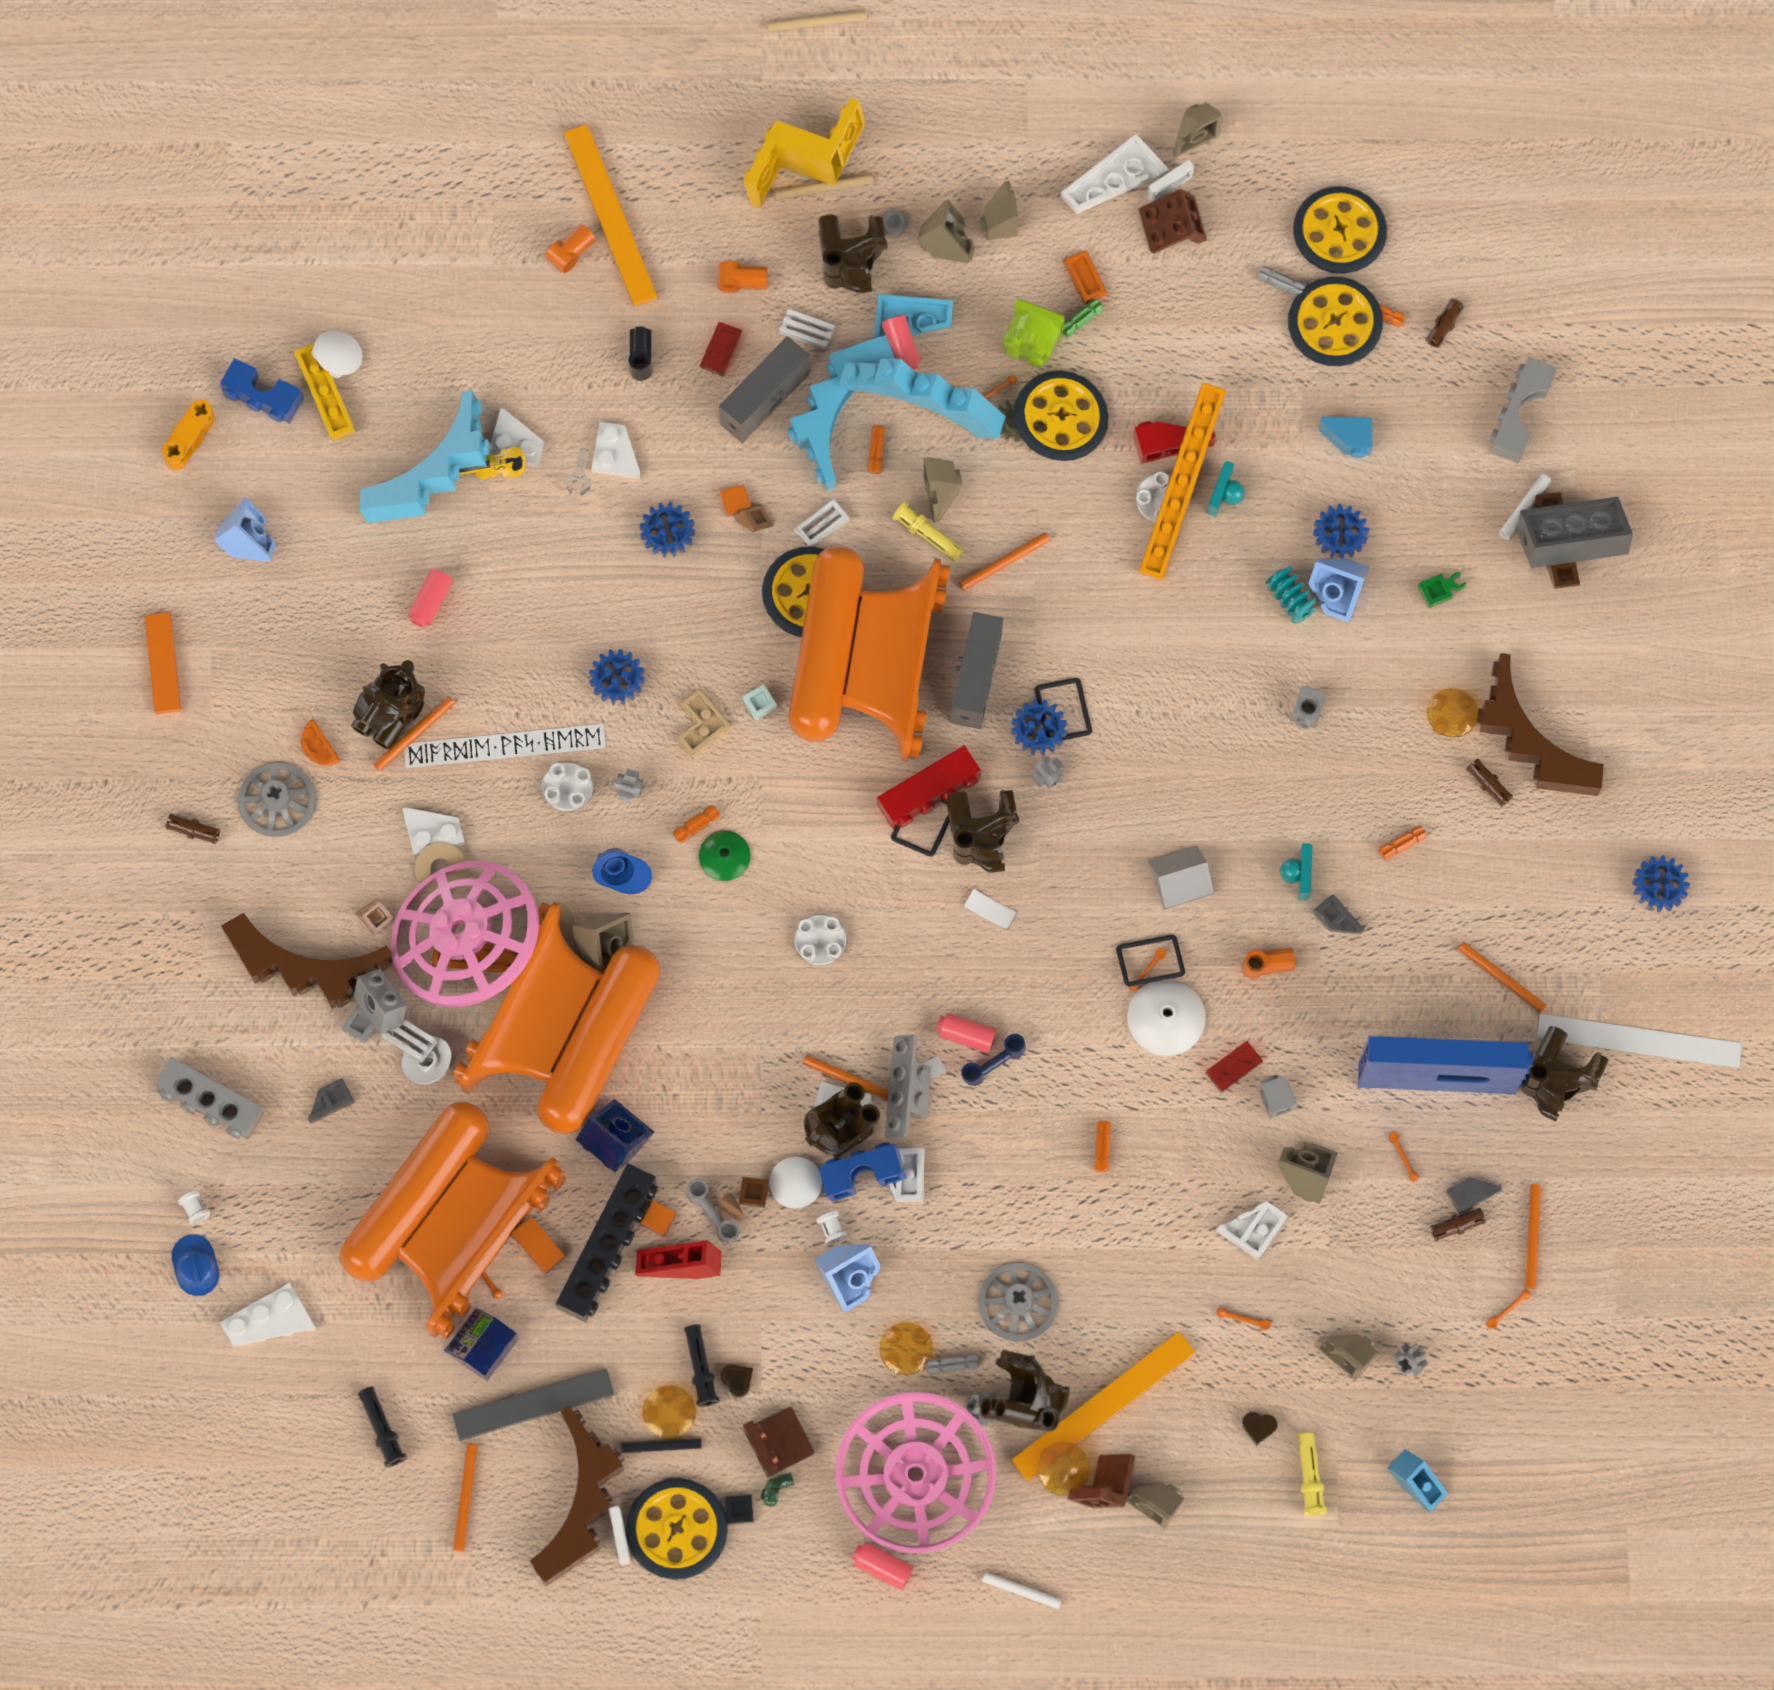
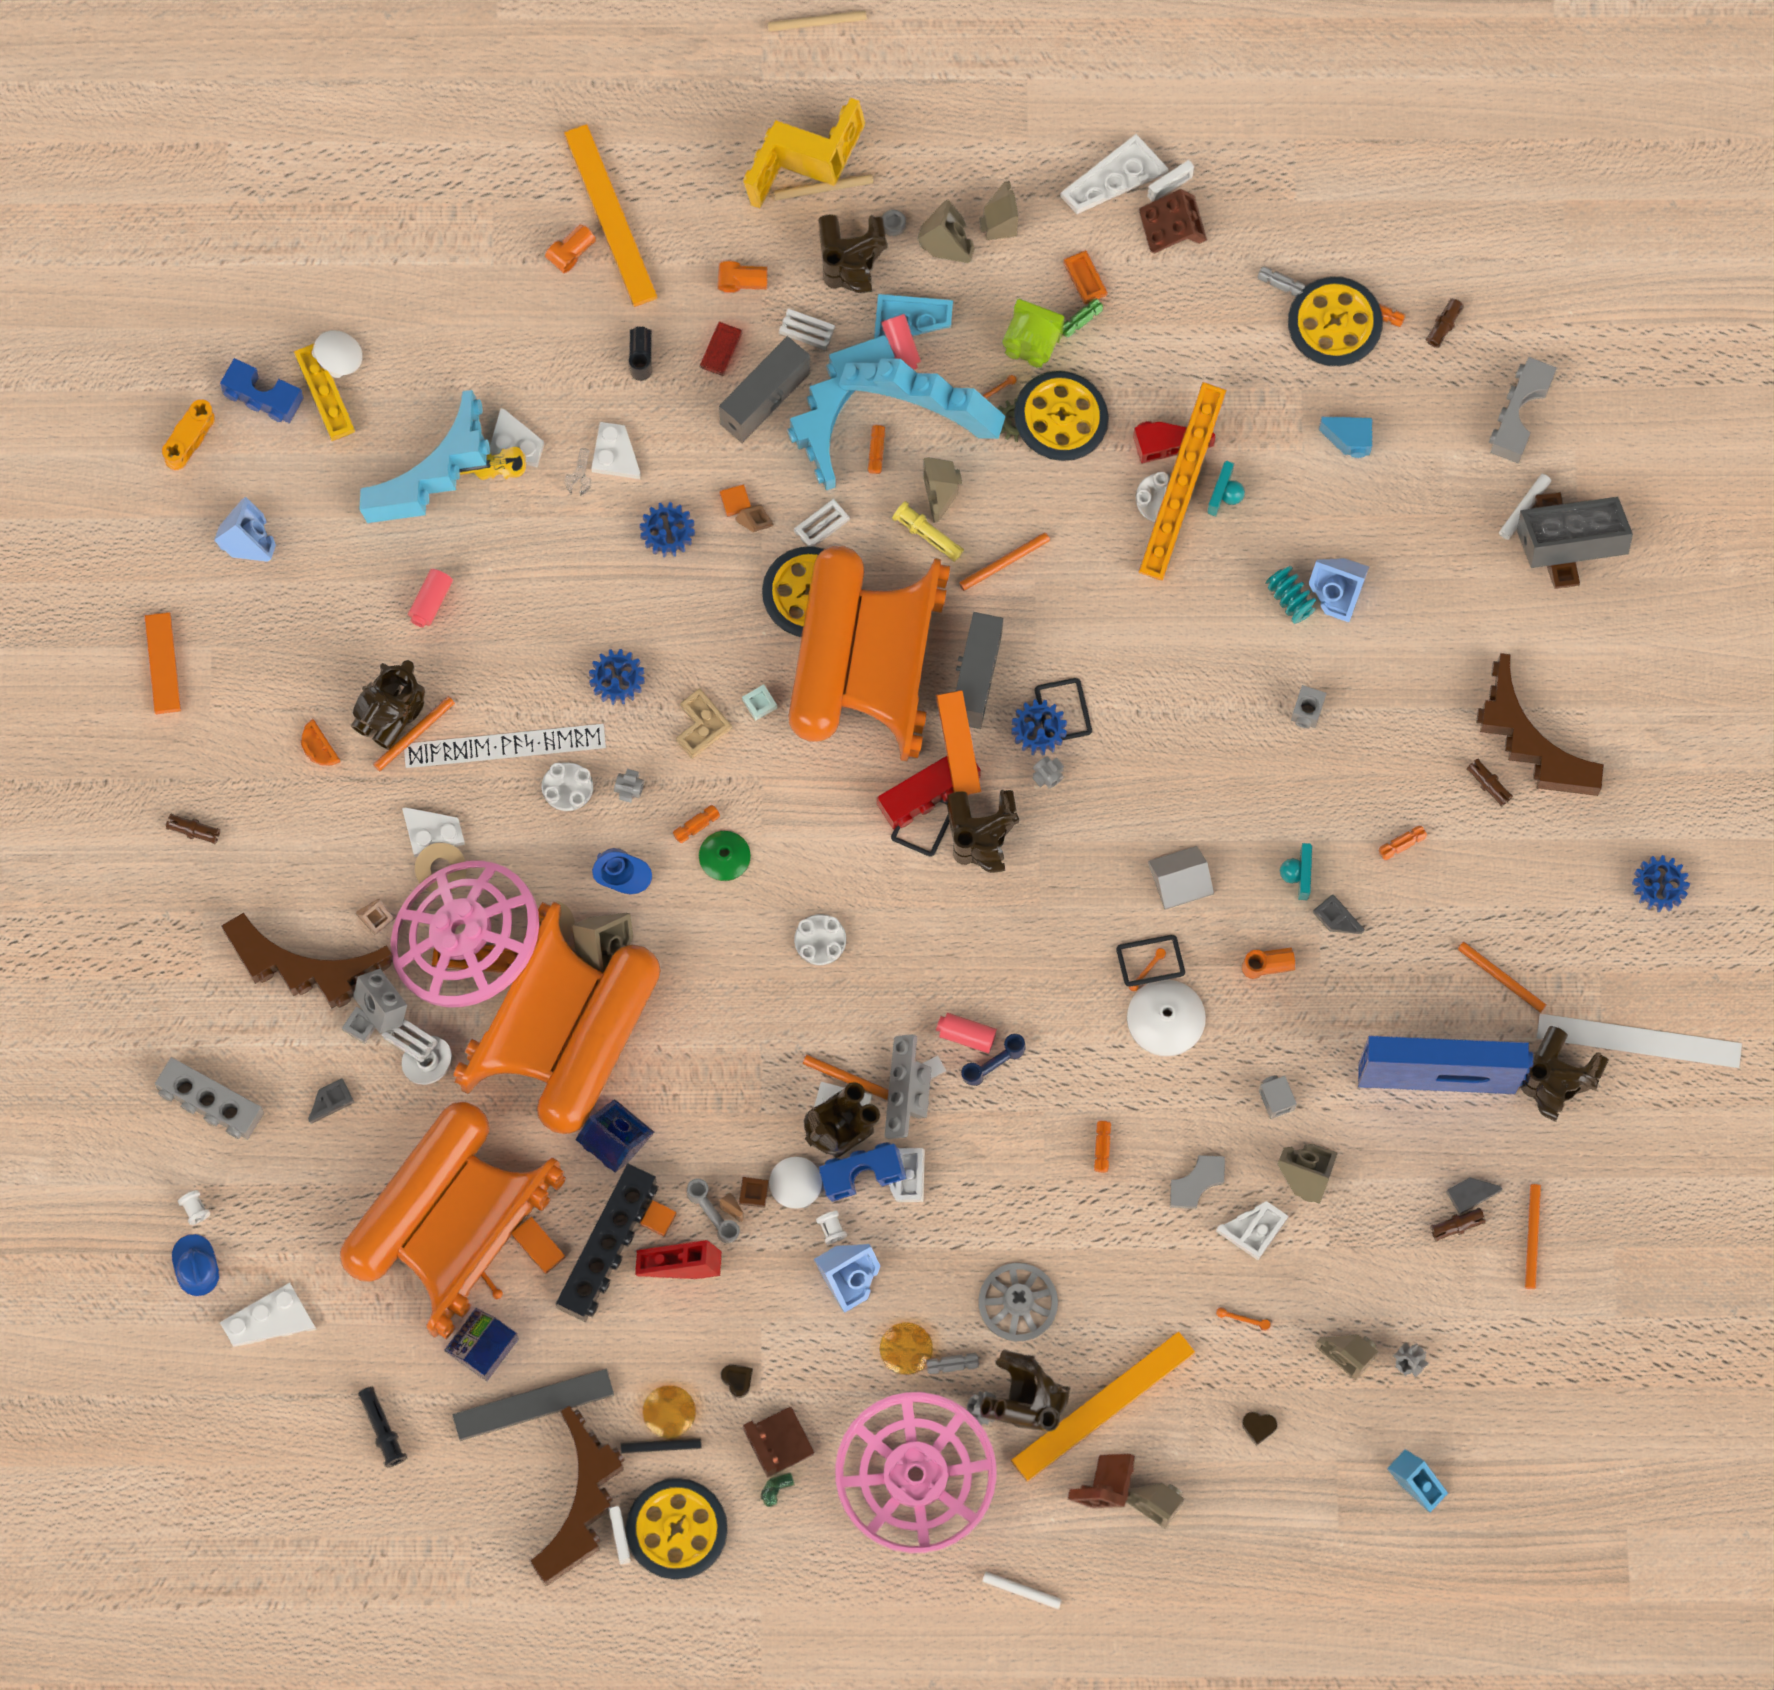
light grey wheel [238,763,316,837] -> none
orange bar [453,1444,478,1552] -> none
black pin [684,1324,720,1407] -> none
black tile [725,1495,754,1525] -> none
coral brick [852,1542,914,1591] -> none
white sticker [964,889,1016,929] -> none
clear yellow dish [1037,1442,1090,1496] -> none
dark tan slope [1173,102,1222,158] -> none
clear red tile [1205,1041,1263,1094] -> none
wedge [1293,186,1387,274] -> none
light yellow pin [1297,1433,1327,1516] -> none
blue gear [1313,504,1369,558] -> none
orange hinge [1388,1132,1419,1182] -> none
green plate [1418,572,1466,608] -> none
clear yellow dish [1427,688,1478,738] -> none
orange hinge [1486,1289,1531,1329] -> none
none -> orange tile [936,690,981,795]
none -> light grey tile [1170,1155,1225,1209]

